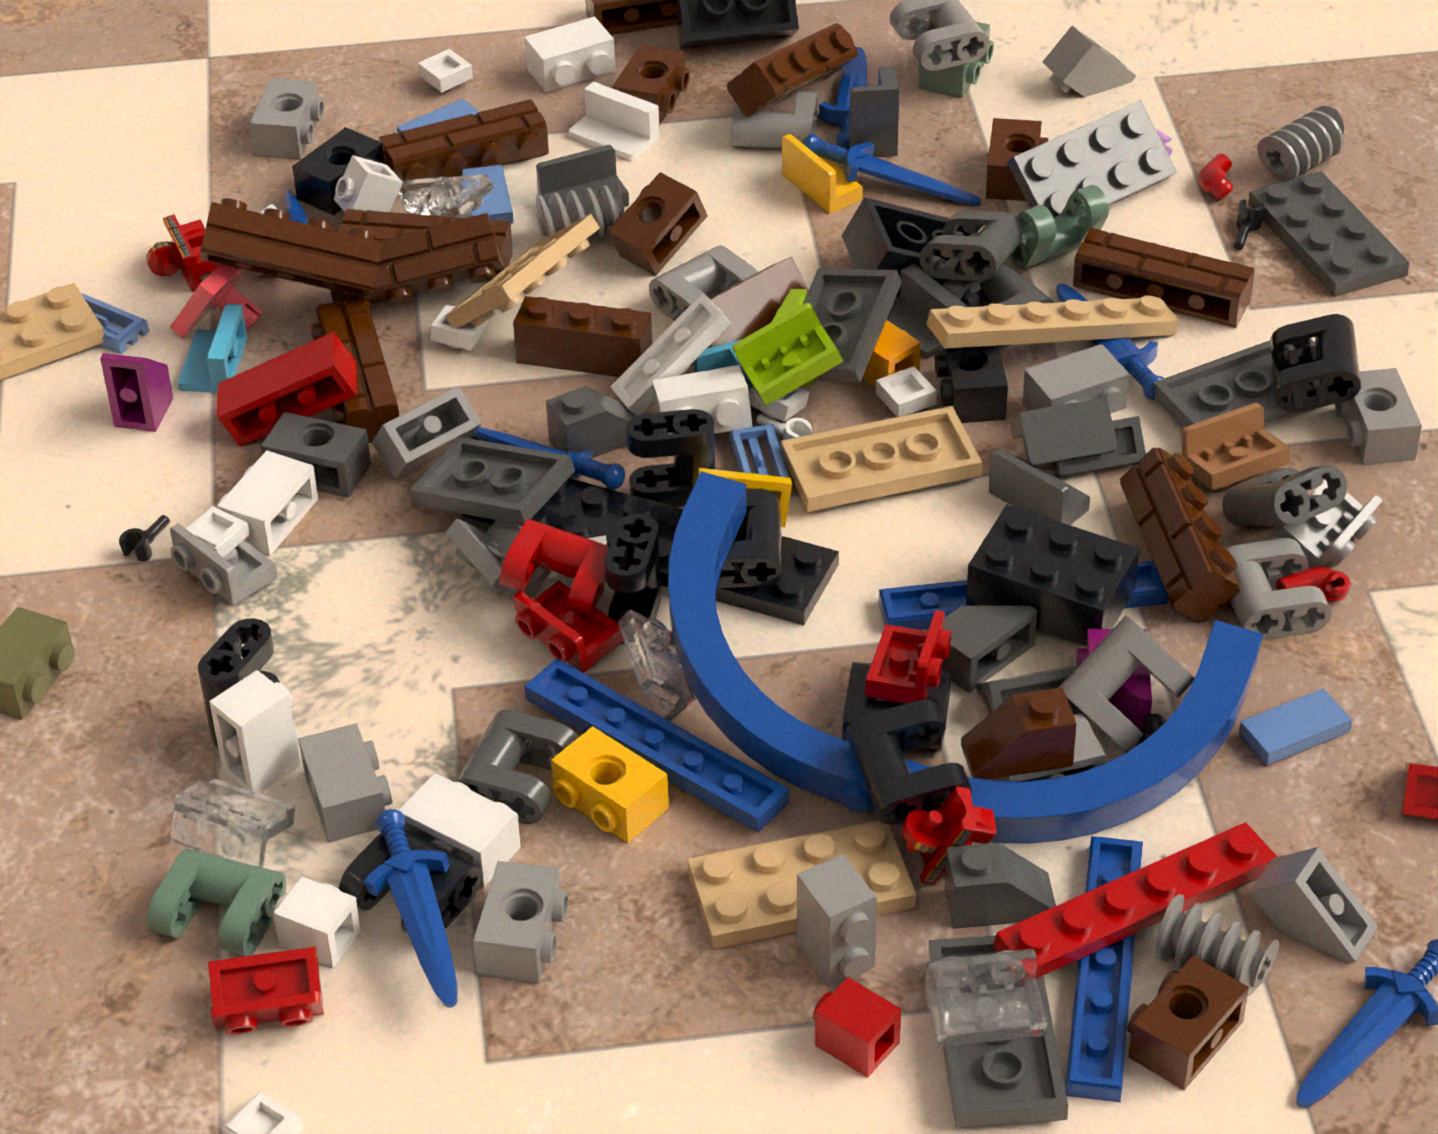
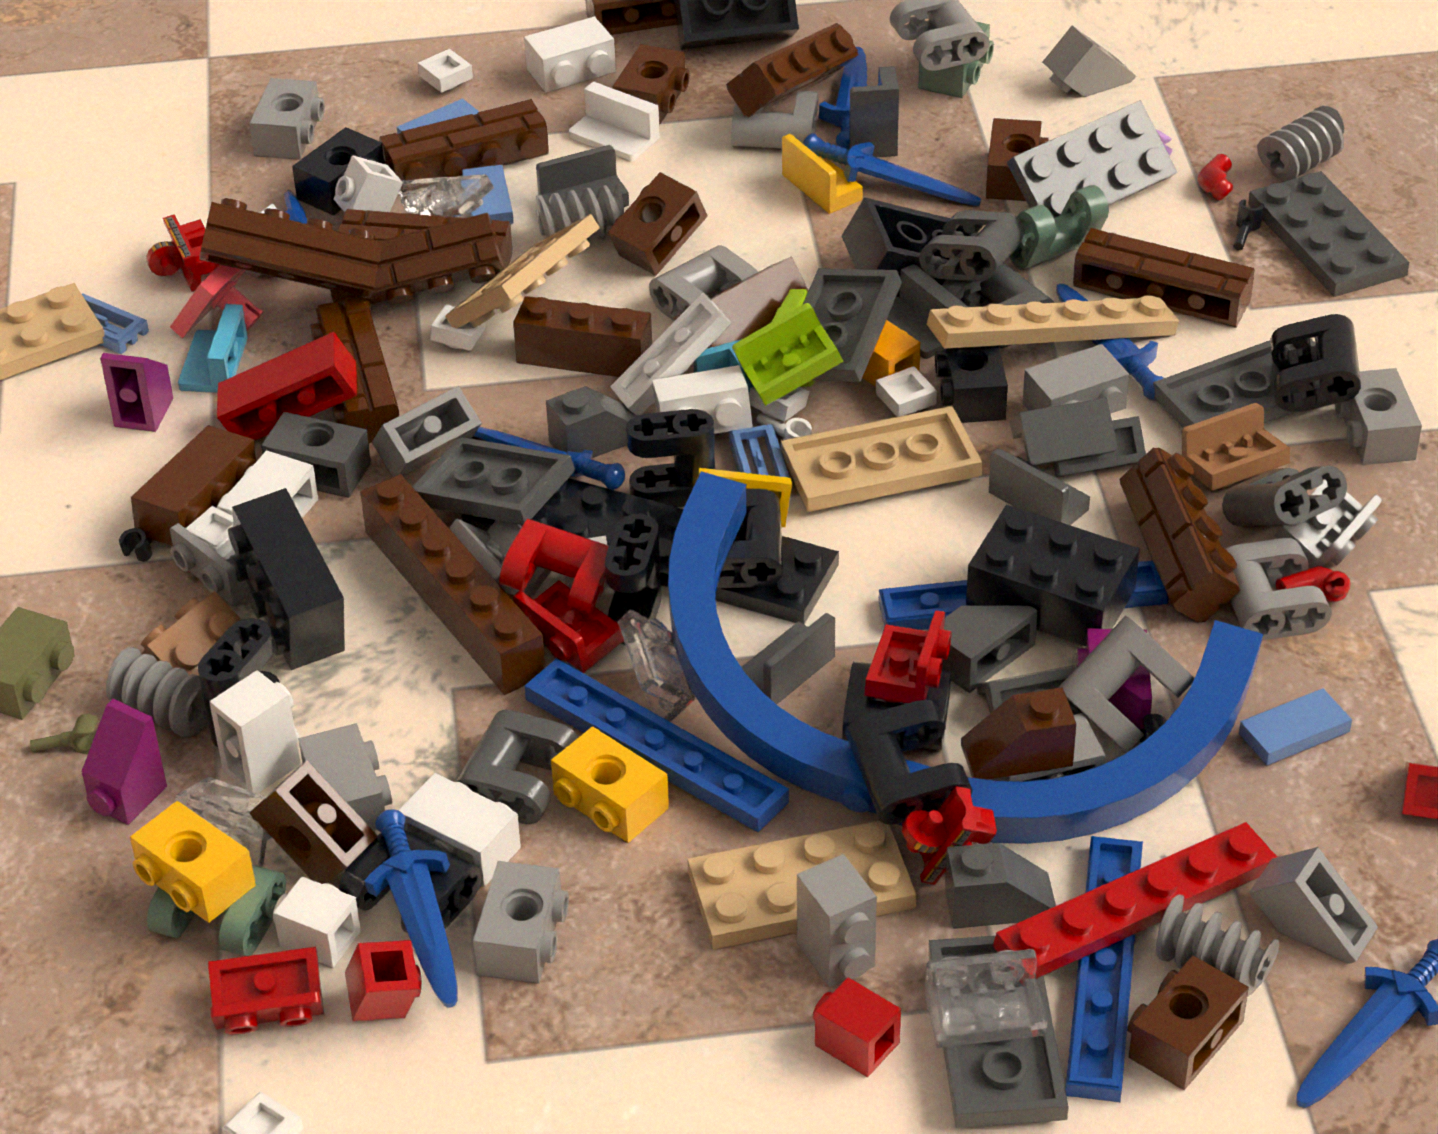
none -> olive hand [30,714,98,754]
none -> magenta slope [81,699,167,825]
none -> light grey piece [106,647,208,738]
none -> yellow brick [130,801,256,923]
none -> reddish brown brick [131,425,257,546]
none -> medium nougat bracket [141,591,243,676]
none -> black brick [228,488,345,670]
none -> reddish brown brick [249,760,378,884]
none -> red brick [345,940,422,1021]
none -> reddish brown brick [360,474,545,695]
none -> dark grey panel [742,613,835,704]

